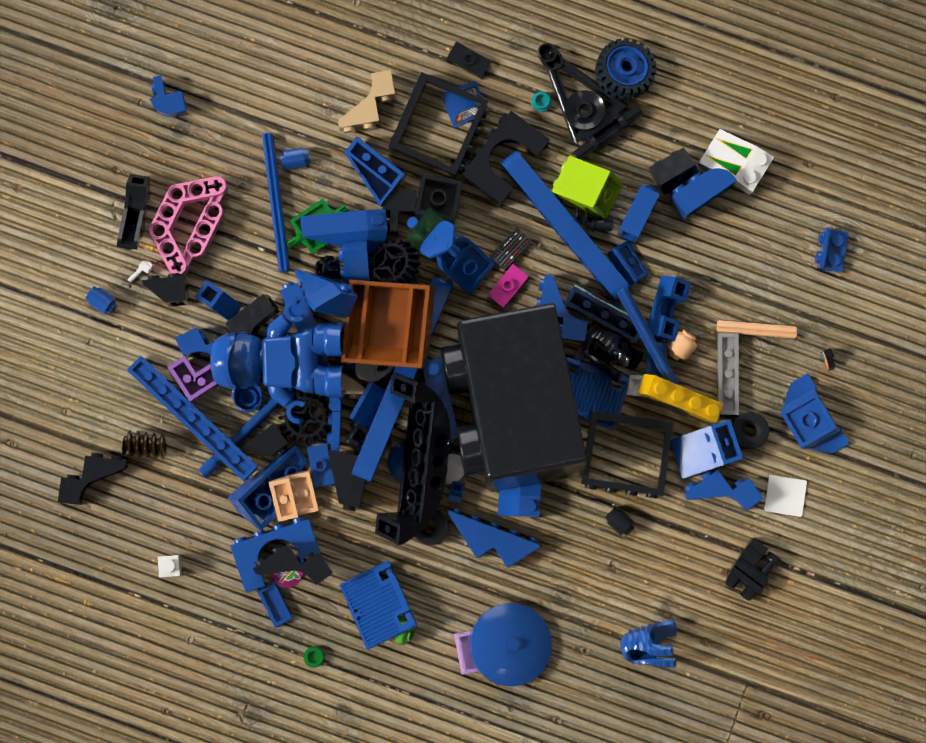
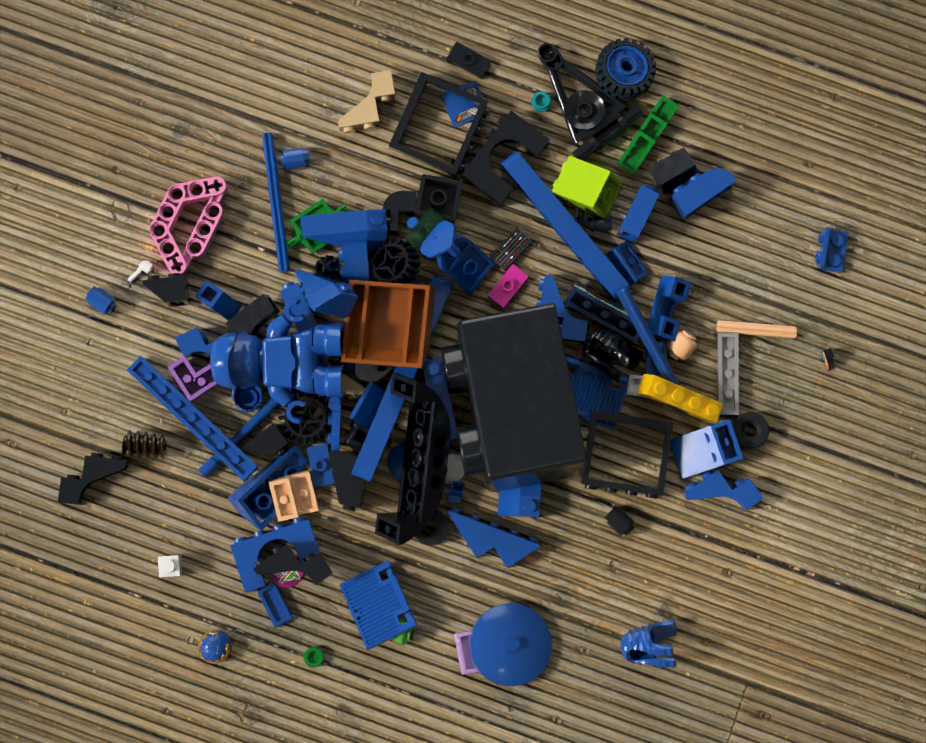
black arch [117,174,150,250] -> none
blue brick [150,75,188,118] -> none
blue wedge [344,136,407,207] -> none
white slope [698,129,774,195] -> none
black hips [724,538,782,601] -> none
white sticker [764,475,807,517] -> none
blue piece [781,373,850,453] -> none
none -> blue hair [198,630,231,664]
none -> green slope [617,95,680,175]

